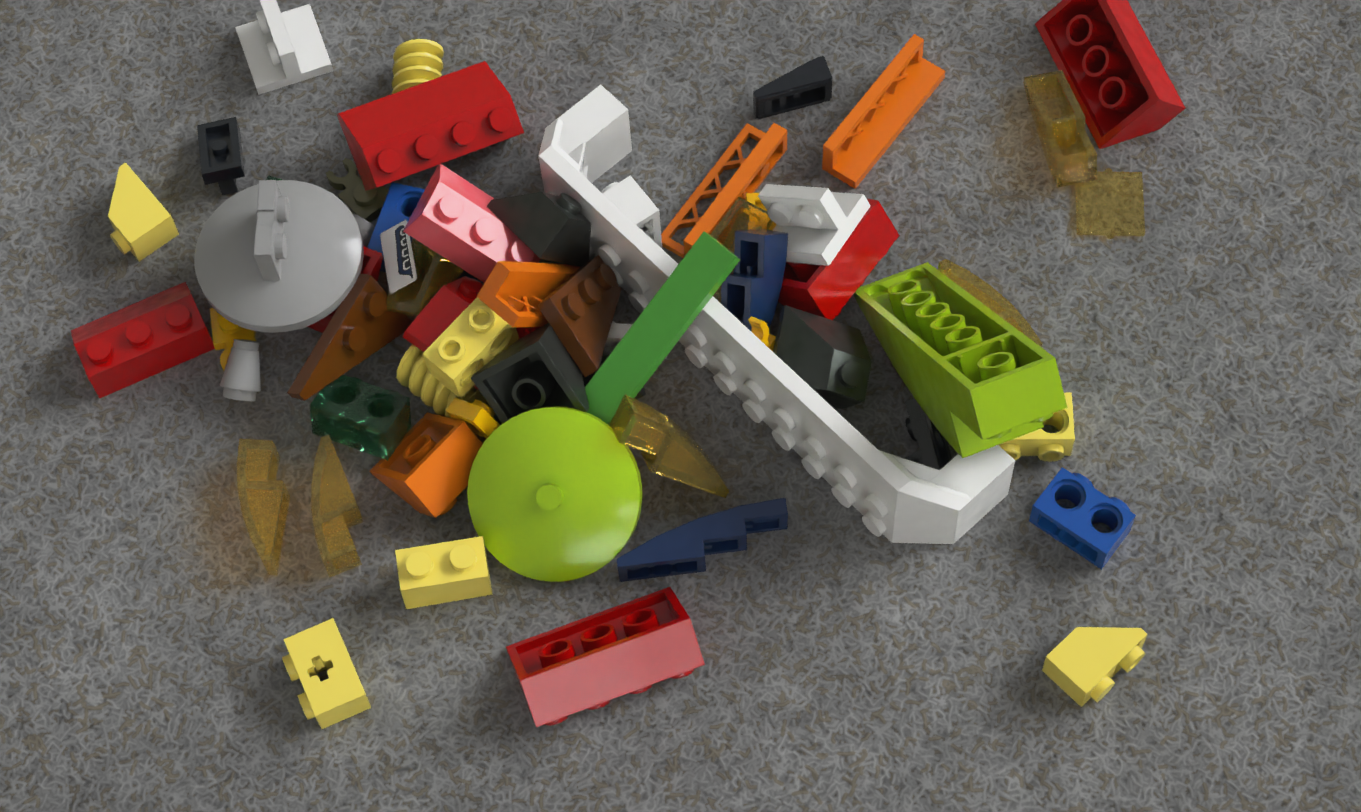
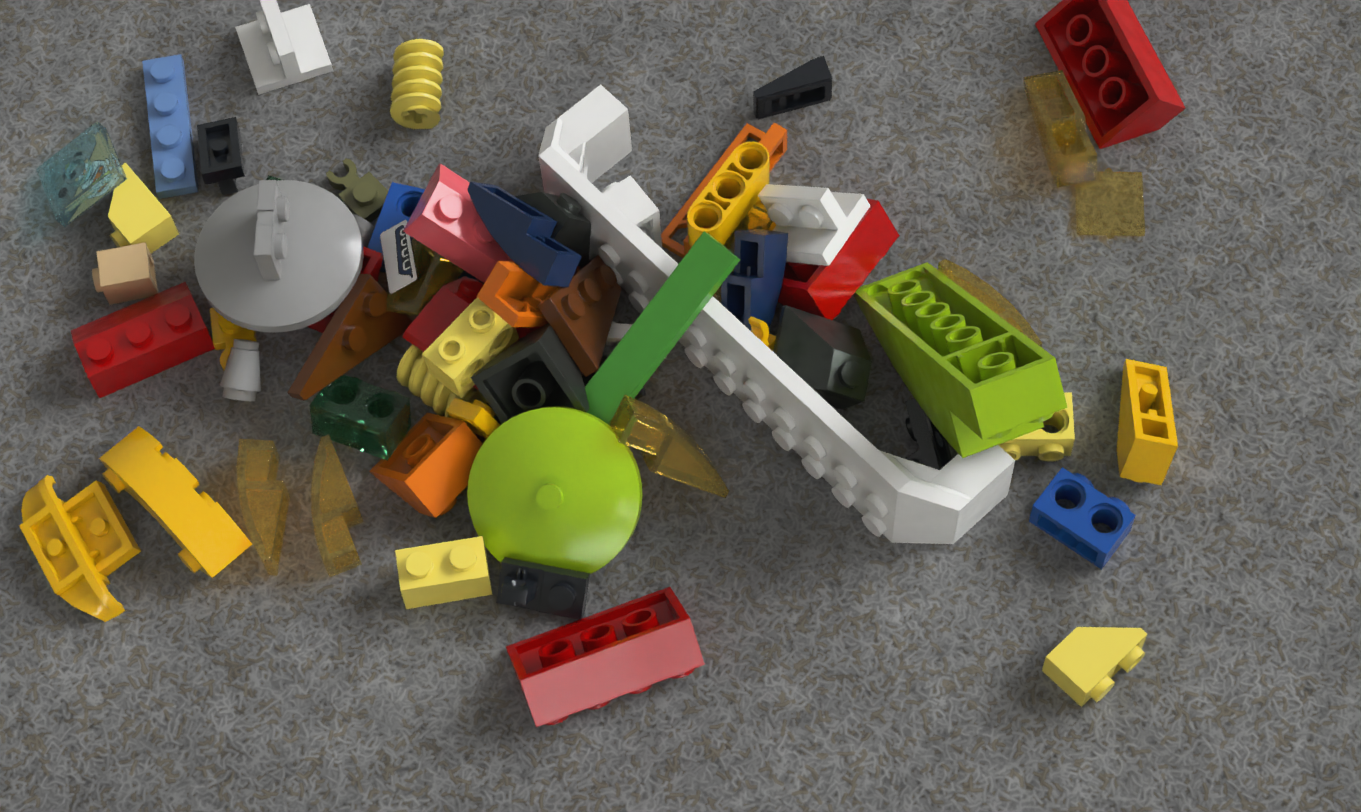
light yellow brick [282,618,371,729] -> none
red slope [337,61,524,191] -> none
dark blue slope [617,498,788,582] -> none
orange fence [822,34,945,189] -> none
none -> yellow plate [19,475,141,622]
none -> clear light blue tile [36,121,127,227]
none -> tan brick [92,242,158,305]
none -> yellow brick [99,426,252,578]
none -> medium blue plate [142,54,199,199]
none -> dark blue slope [467,182,582,287]
none -> black hinge [496,557,590,620]
none -> yellow beam [687,141,769,247]
none -> yellow slope [1117,359,1178,486]

